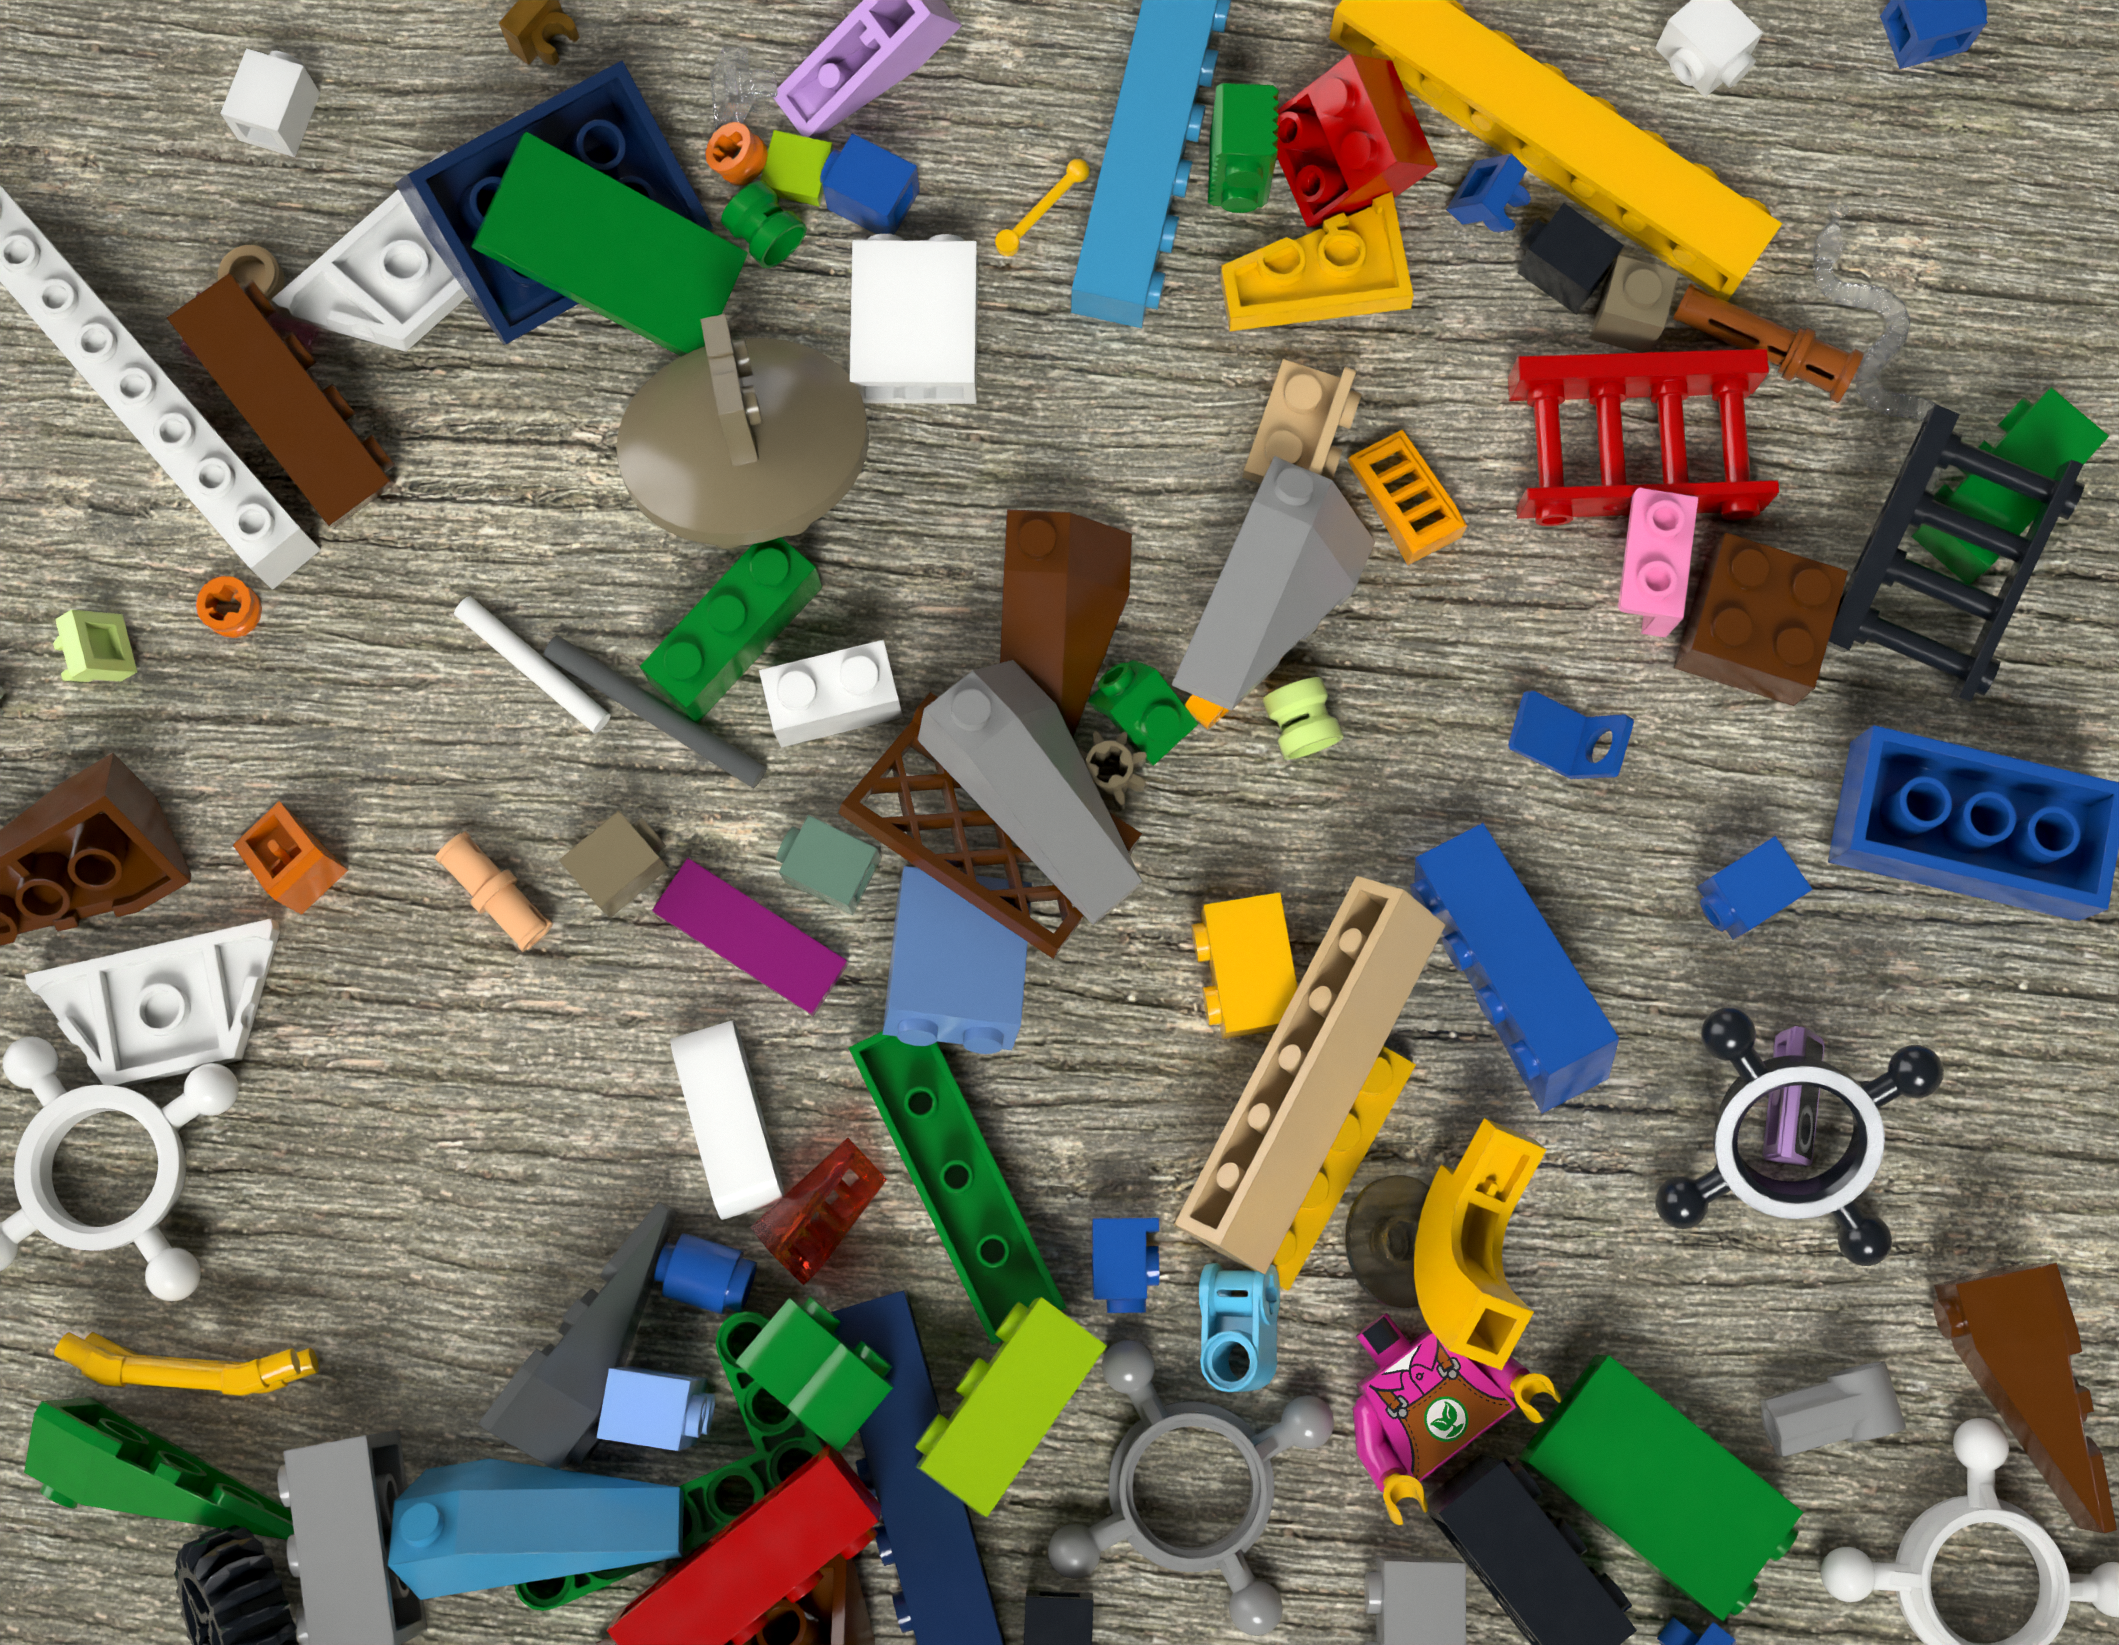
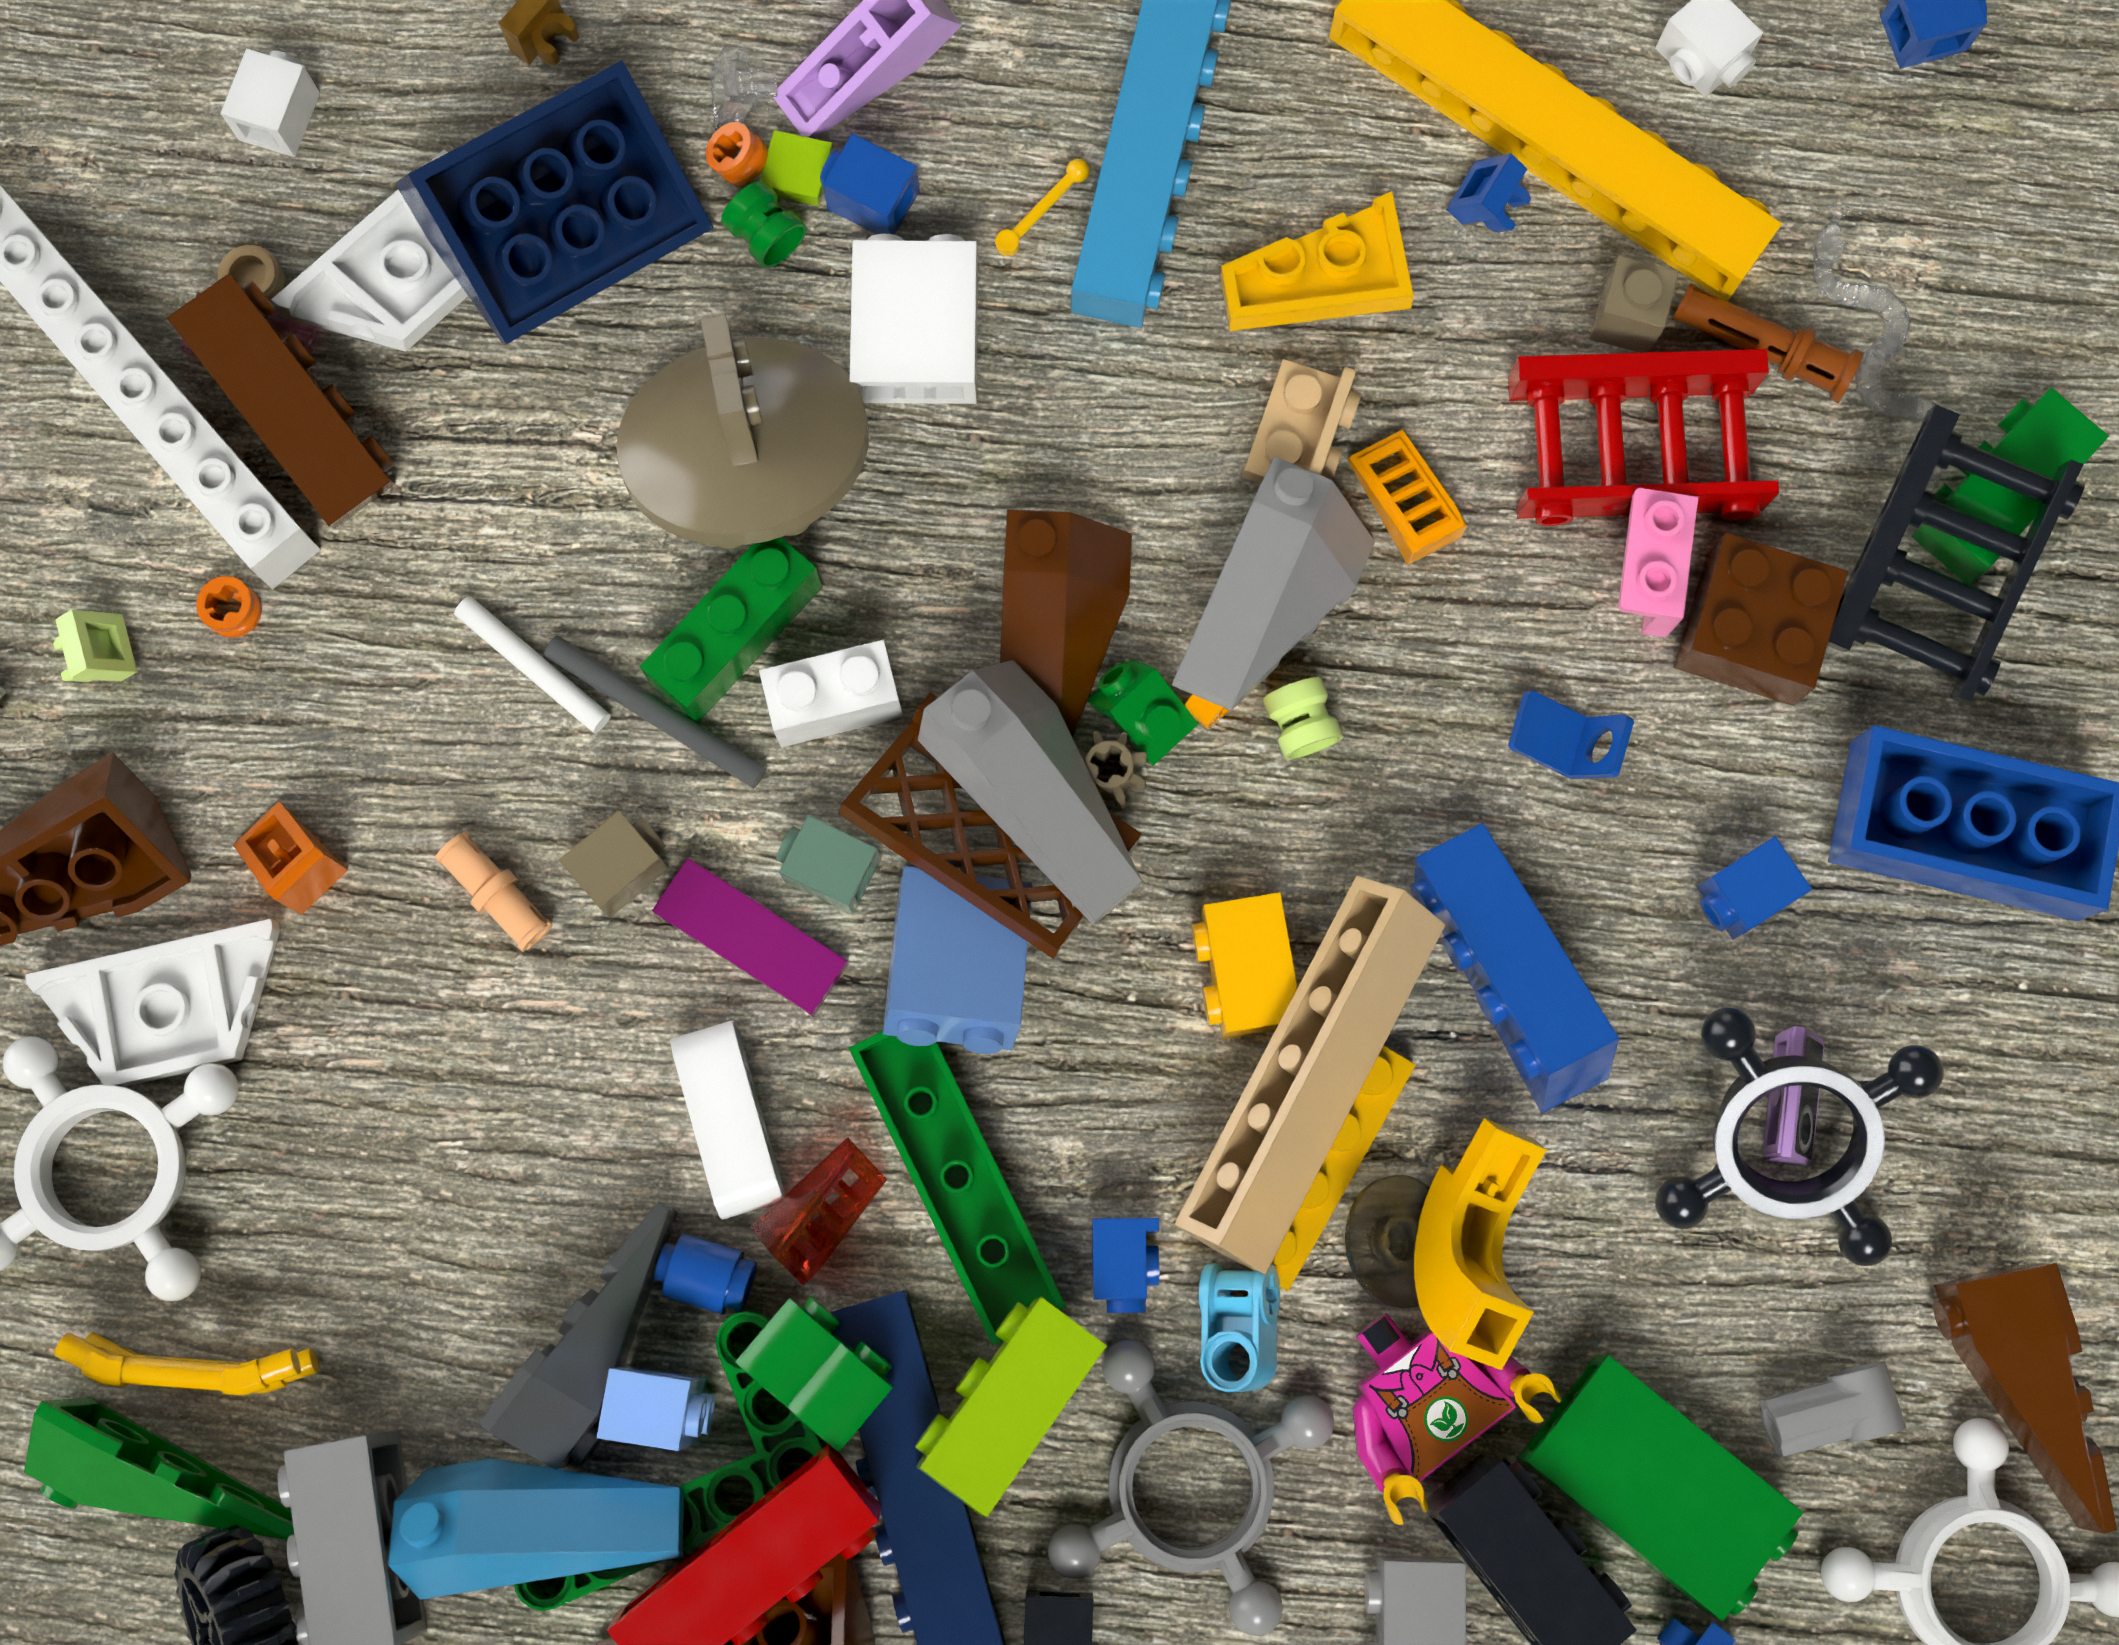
green tile [471,132,748,357] -> none
green brick [1208,83,1279,213] -> none
red slope [1276,53,1438,228] -> none
black brick [1517,203,1624,315] -> none

